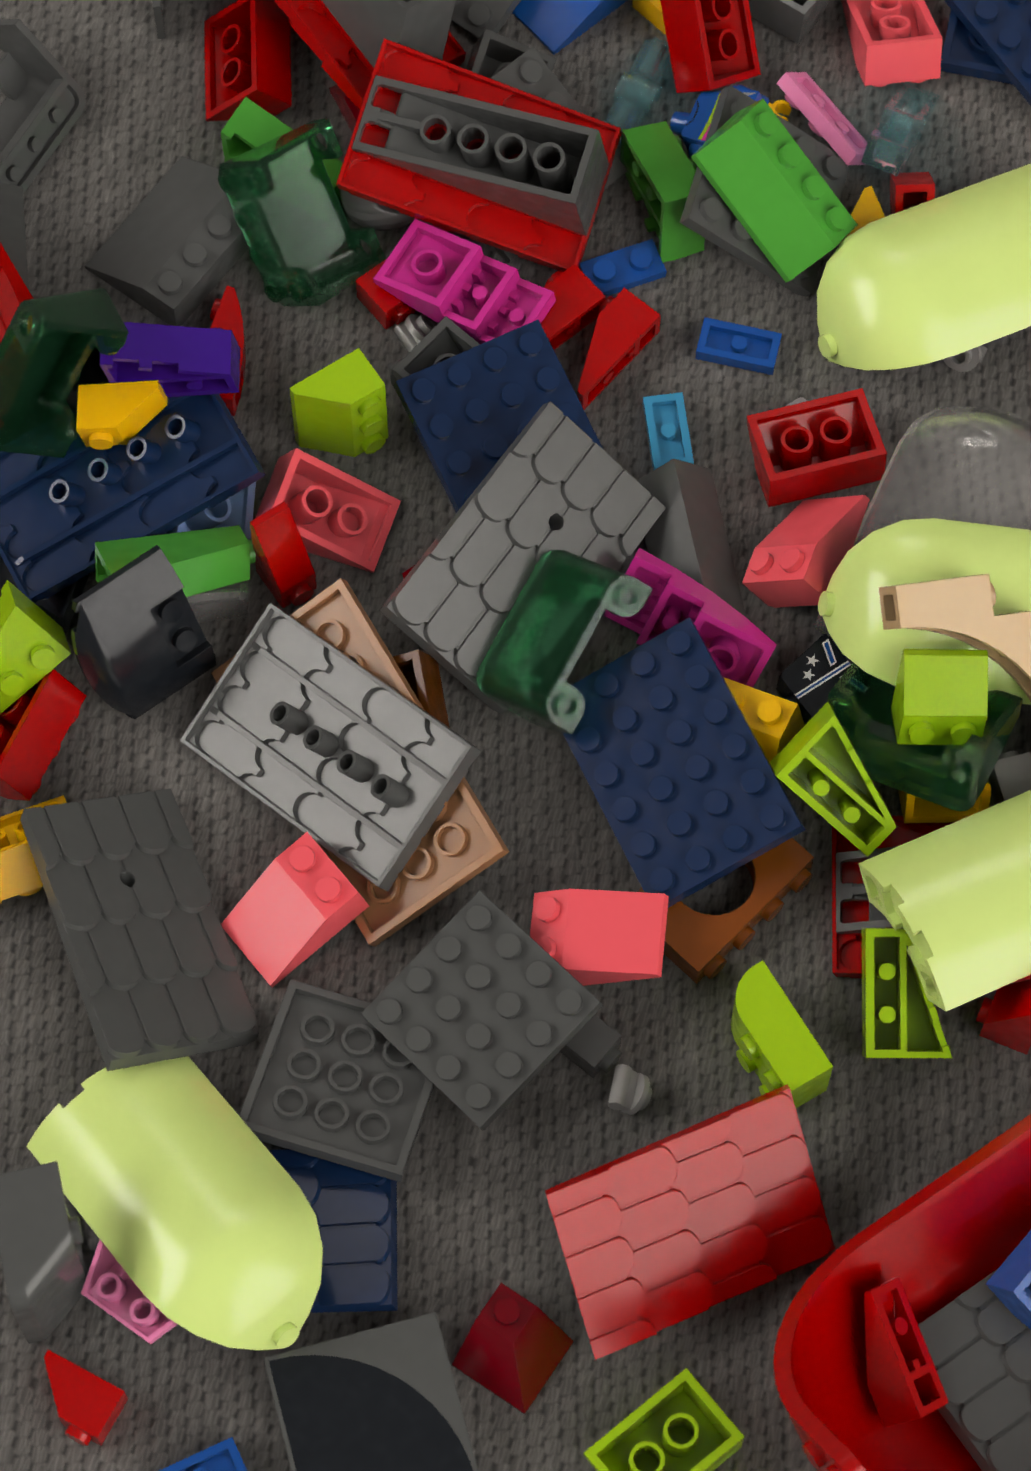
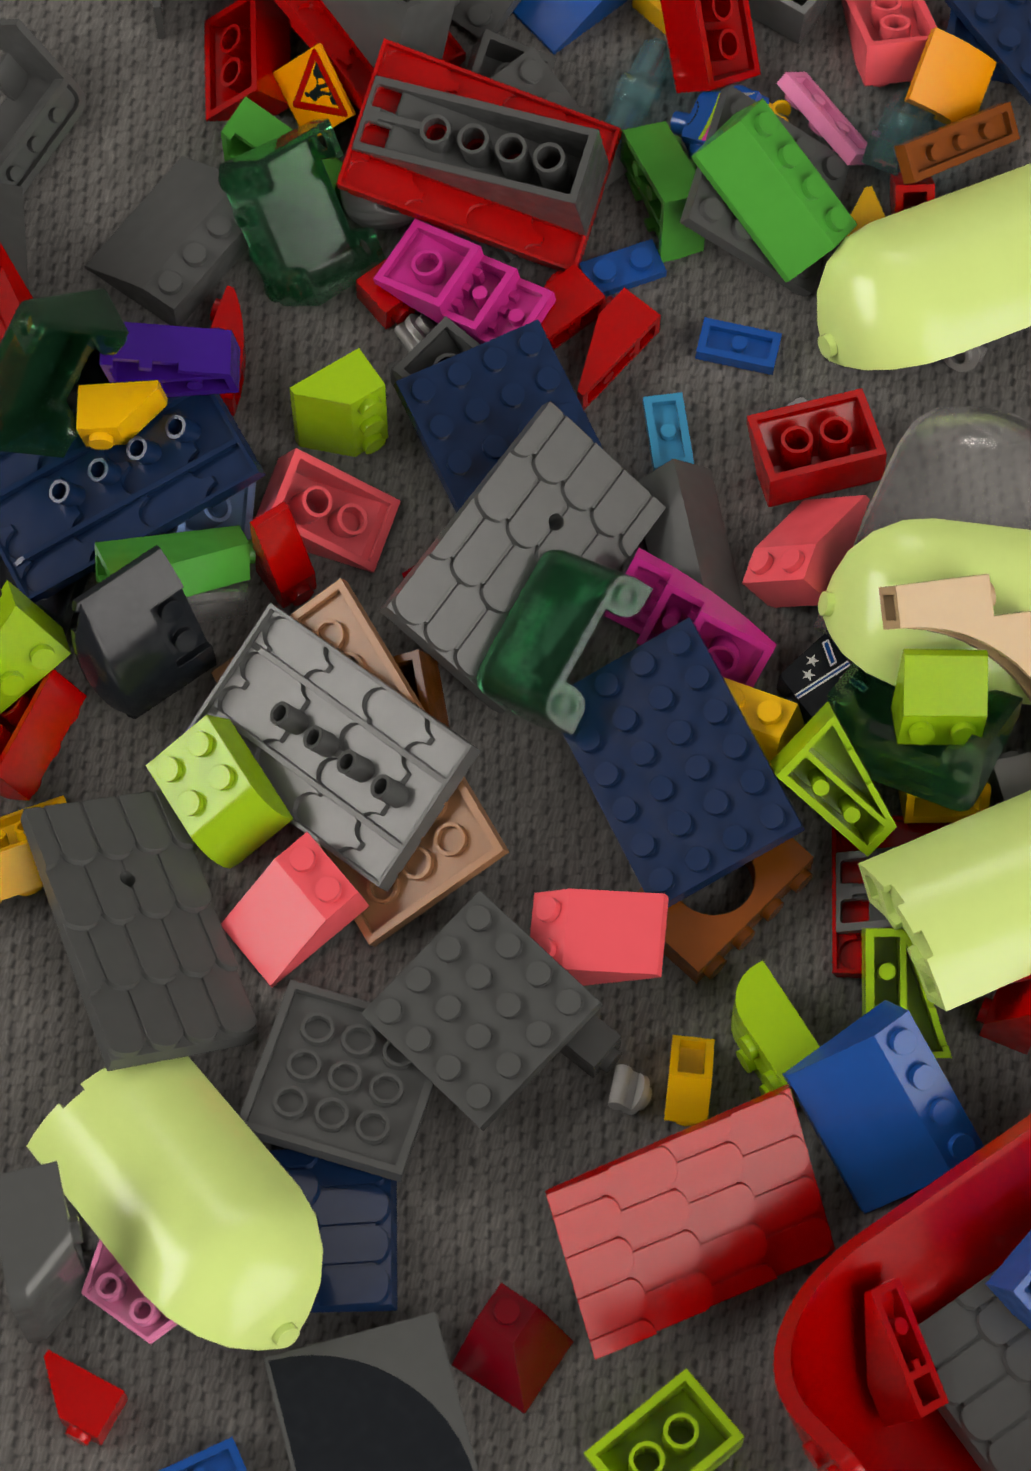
none -> lime brick [145,715,294,869]
none -> light orange piece [273,43,356,142]
none -> yellow slope [664,1035,715,1126]
none -> blue slope [783,1000,984,1214]
none -> dark orange plate [894,101,1020,184]
none -> light orange slope [904,27,997,125]

